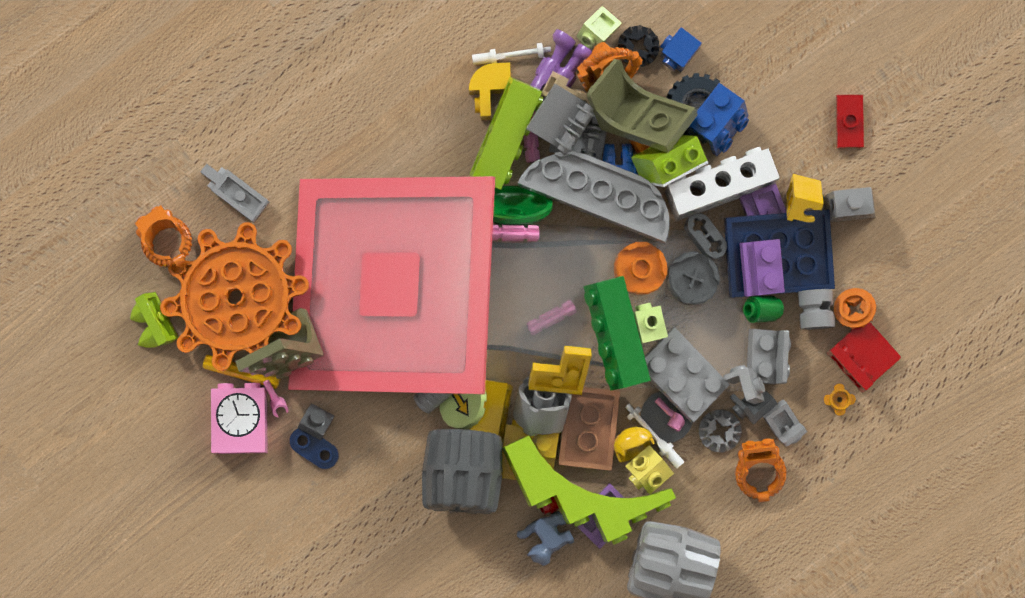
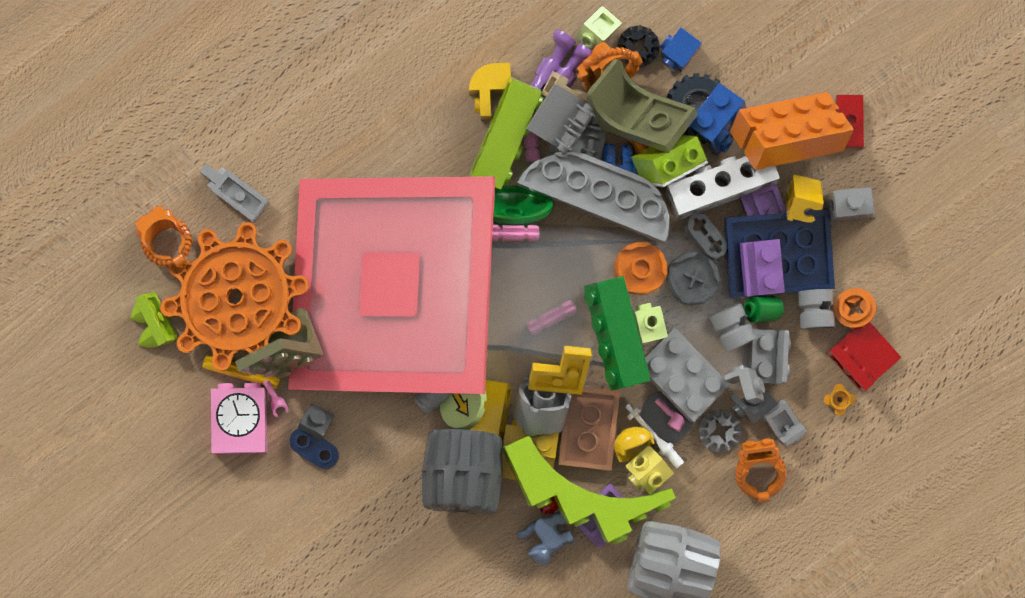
white piece [472,43,551,65] -> none
none -> light grey wheel [710,303,757,352]
none -> orange piece [730,92,854,170]

